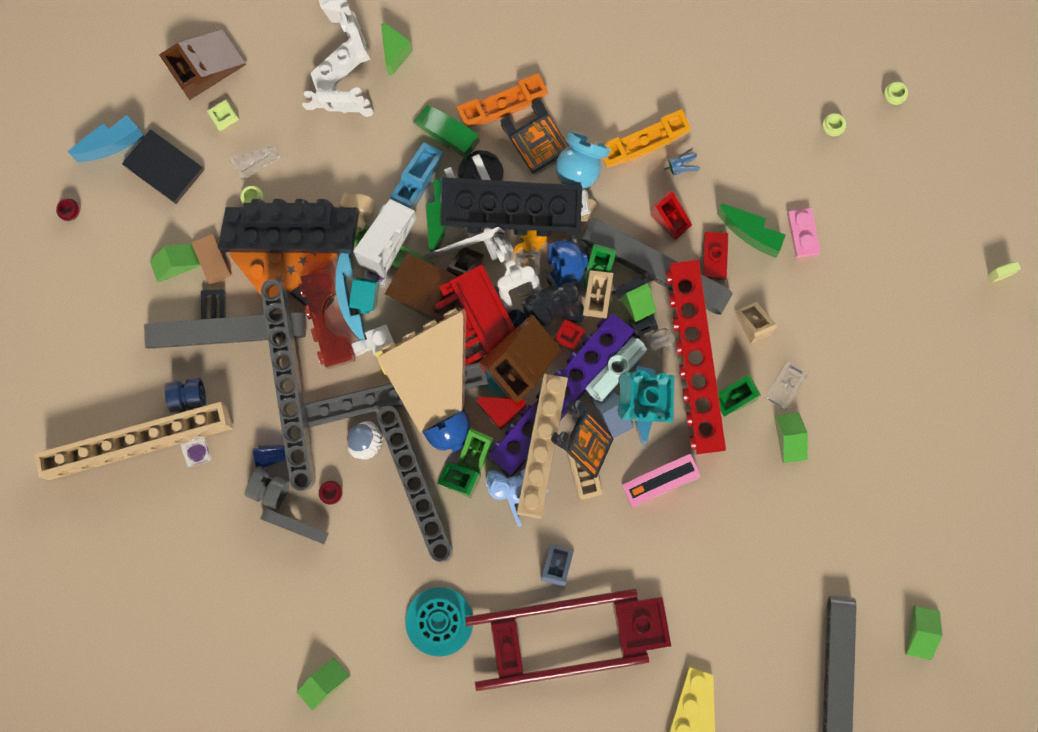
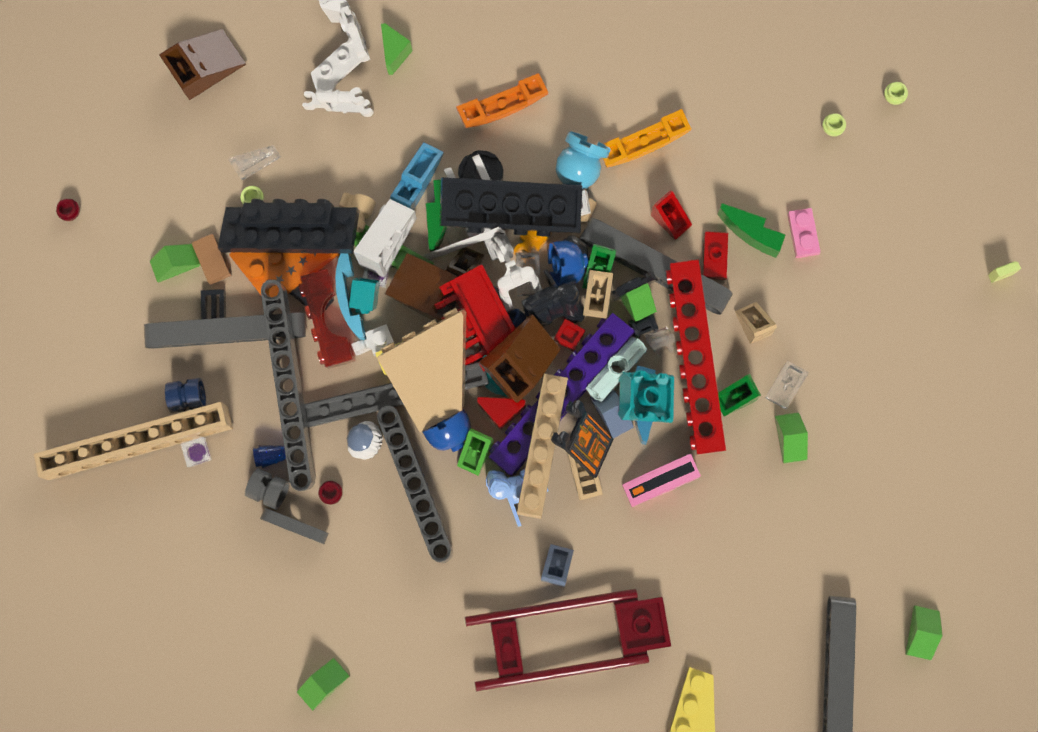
dark azure slope [67,115,144,163] -> none
black tile [122,129,205,204] -> none
yellowish green tile [207,99,239,131] -> none
teal wheel [405,587,473,657] -> none
green slope [413,105,480,159] -> none
green slope [437,462,481,499] -> none
flag [501,98,569,174] -> none
flat silver piece [664,147,700,176] -> none

